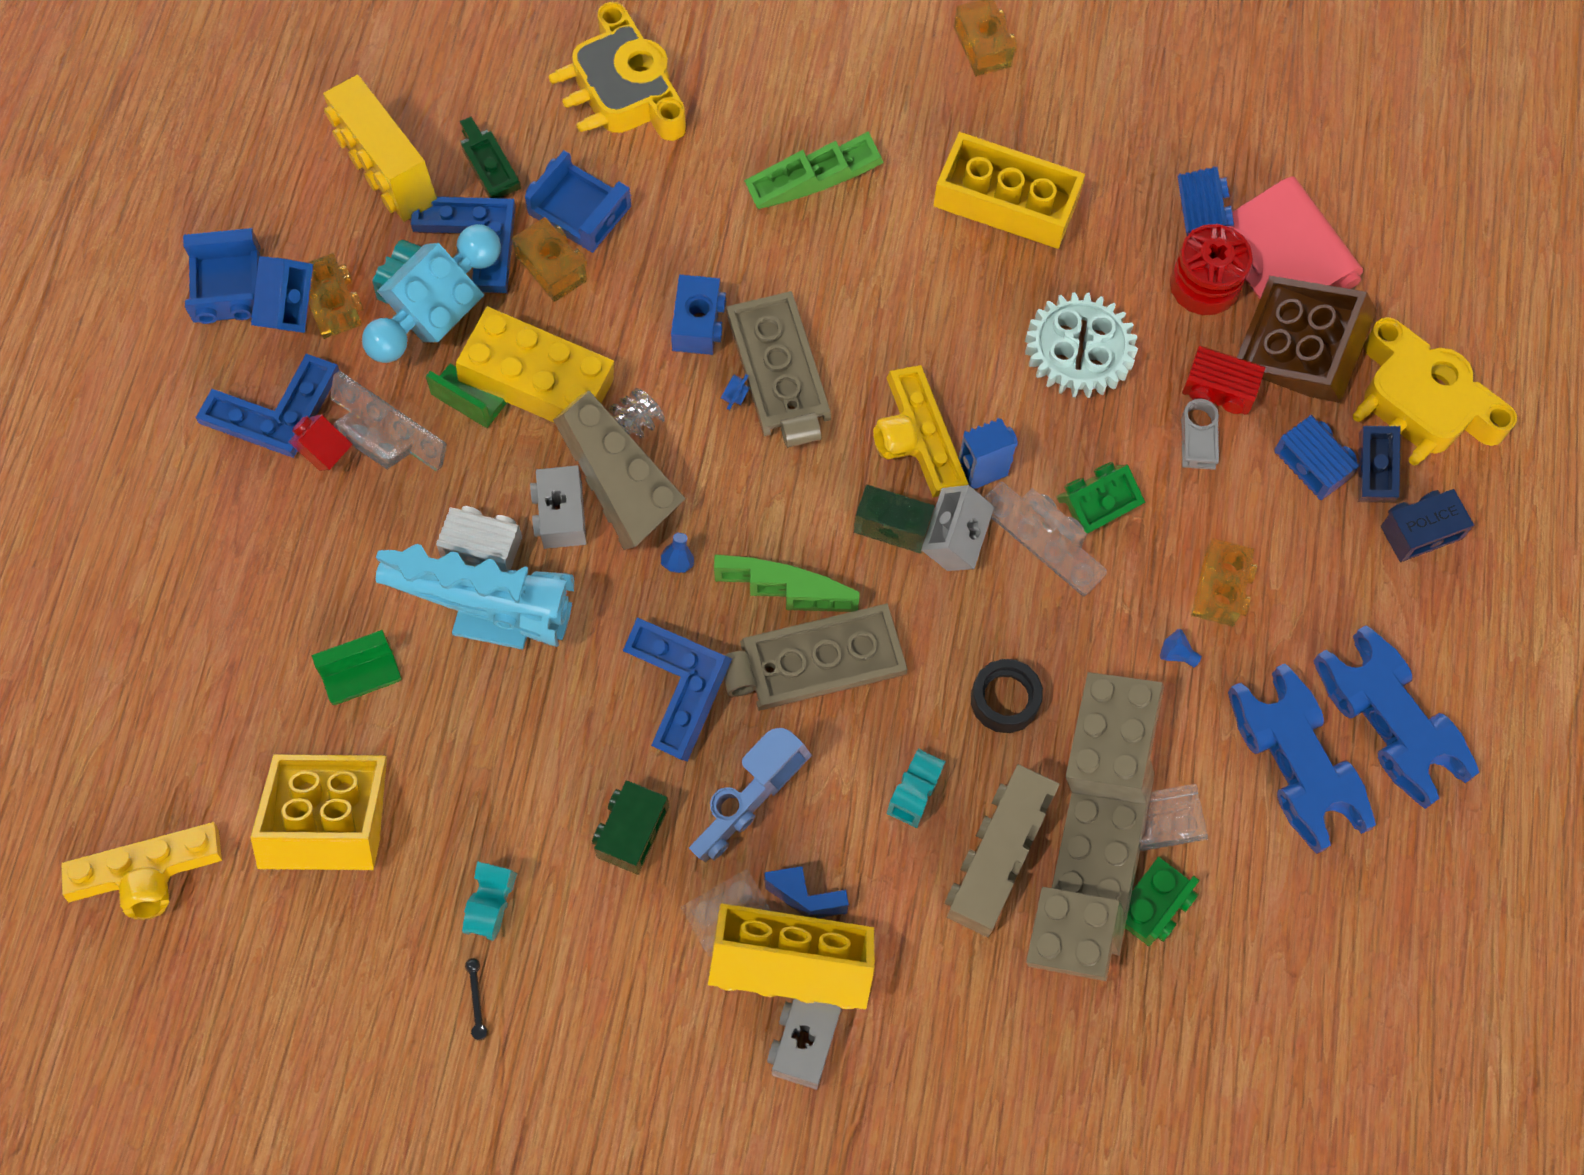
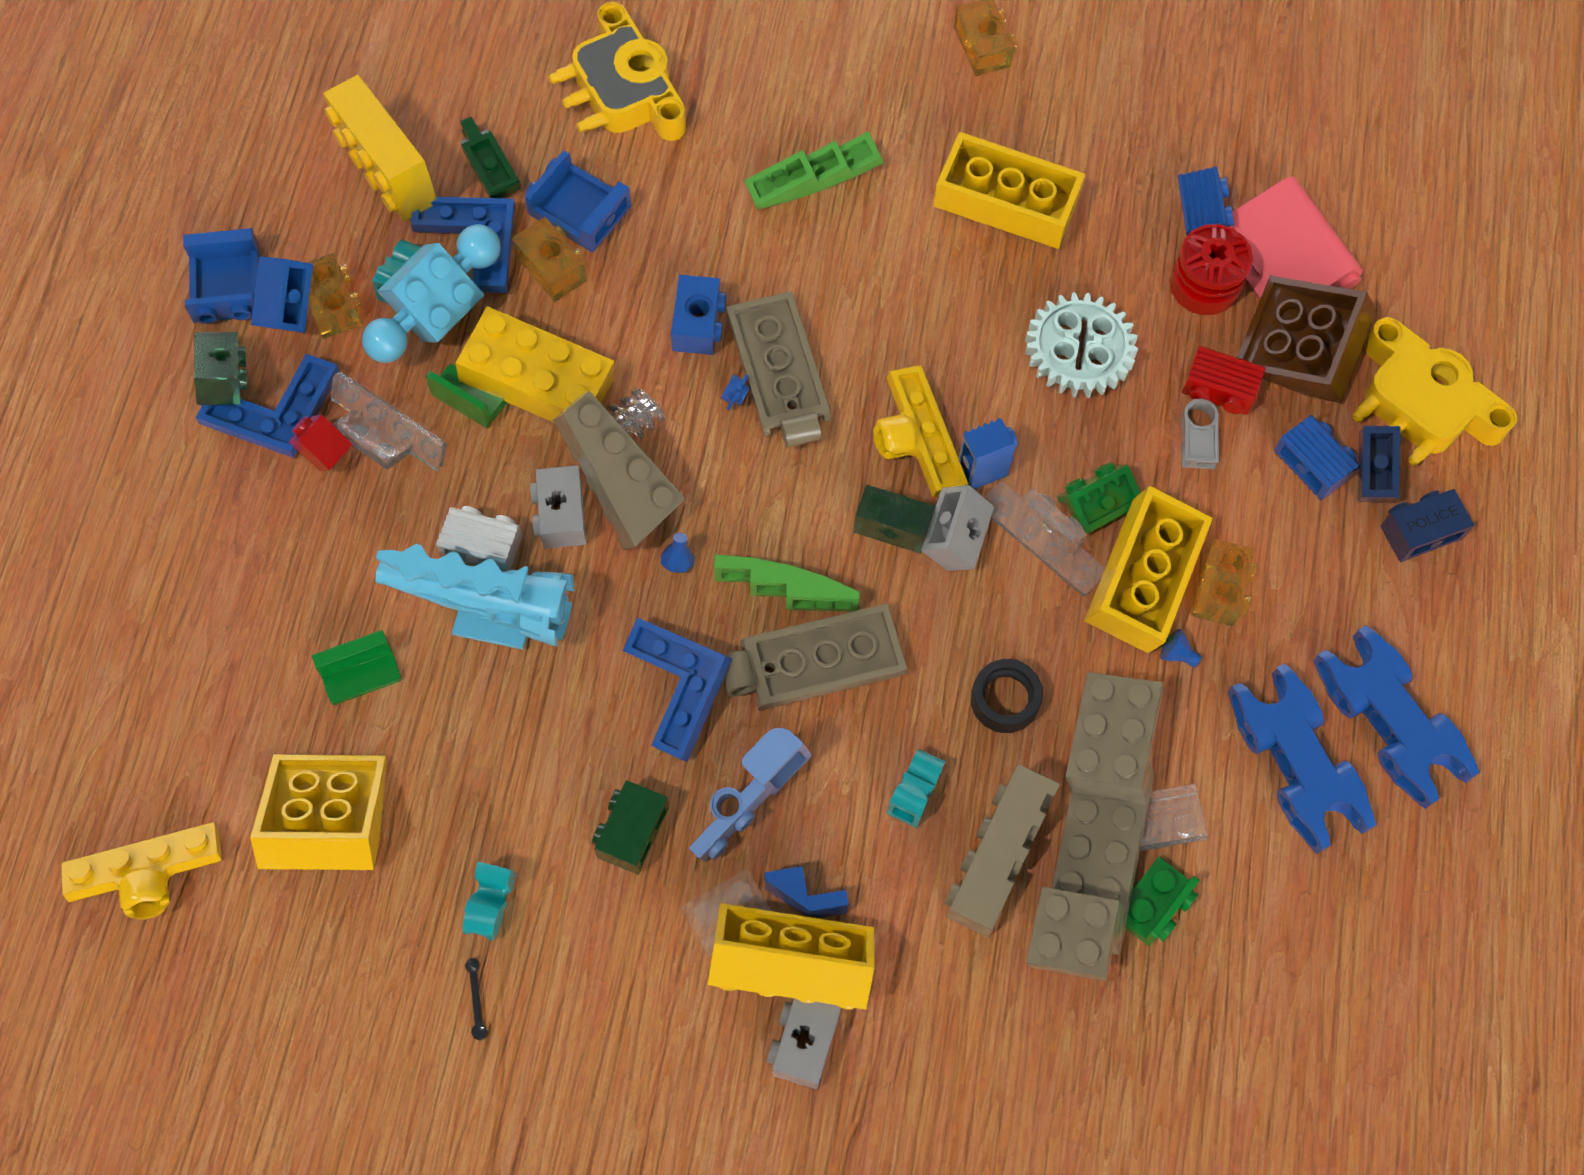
none -> clear green brick [194,332,247,405]
none -> yellow brick [1084,486,1213,653]

